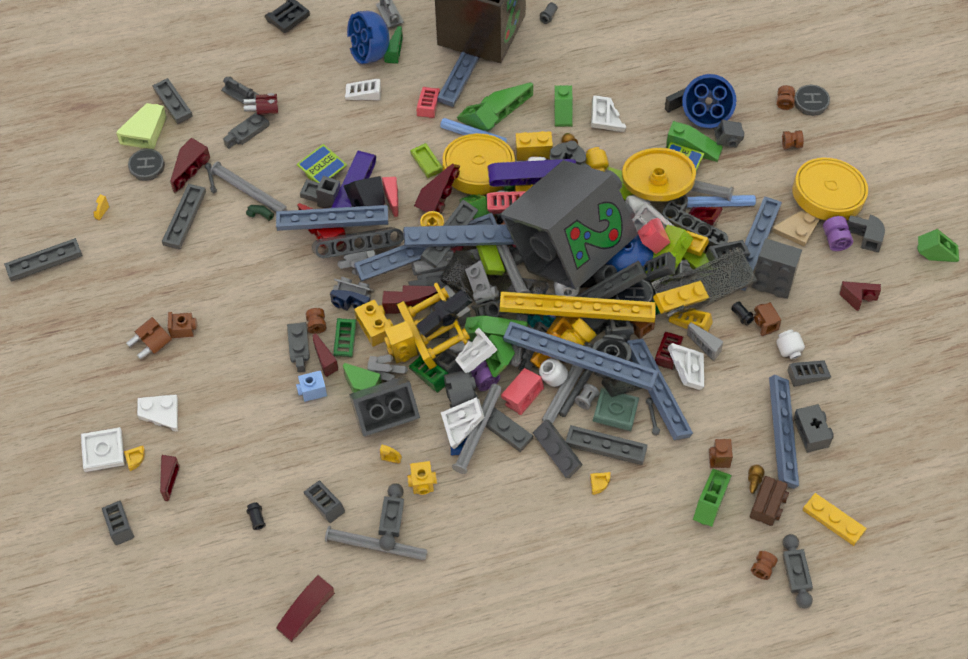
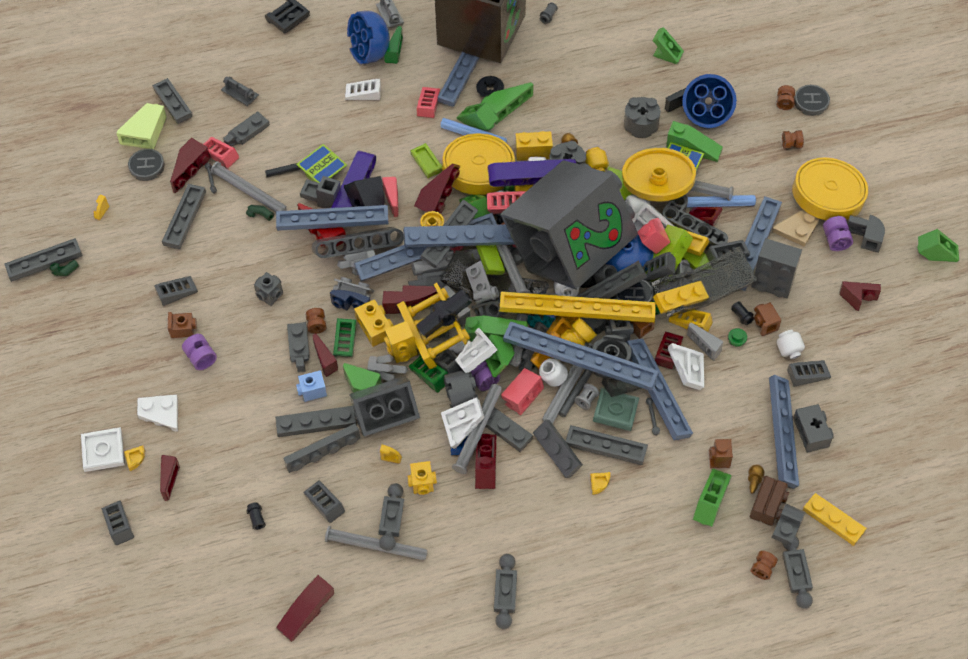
dark orange piece [126,317,172,360] -> none
dark red piece [244,93,278,115] -> none
bright green slope [554,85,573,127] -> none
white wing [591,95,626,132] -> none
dark grey brick [714,120,745,148] -> none
none -> dark green arm [50,259,79,276]
none -> dark grey slope [154,276,198,306]
none -> medium lavender wheel [182,334,217,370]
none -> coral slope [203,137,239,168]
none -> dark grey brick [254,272,283,306]
none -> black bar [265,163,300,177]
none -> dark grey plate [275,406,356,437]
none -> dark grey plate [283,423,361,473]
none -> dark red slope [475,433,497,489]
none -> black gear [476,76,504,97]
none -> dark grey plate [494,554,517,629]
none -> dark grey brick [624,97,661,138]
none -> bright green slope [652,27,684,64]
none -> green plate [728,328,748,347]
none -> dark grey brick [772,504,806,546]

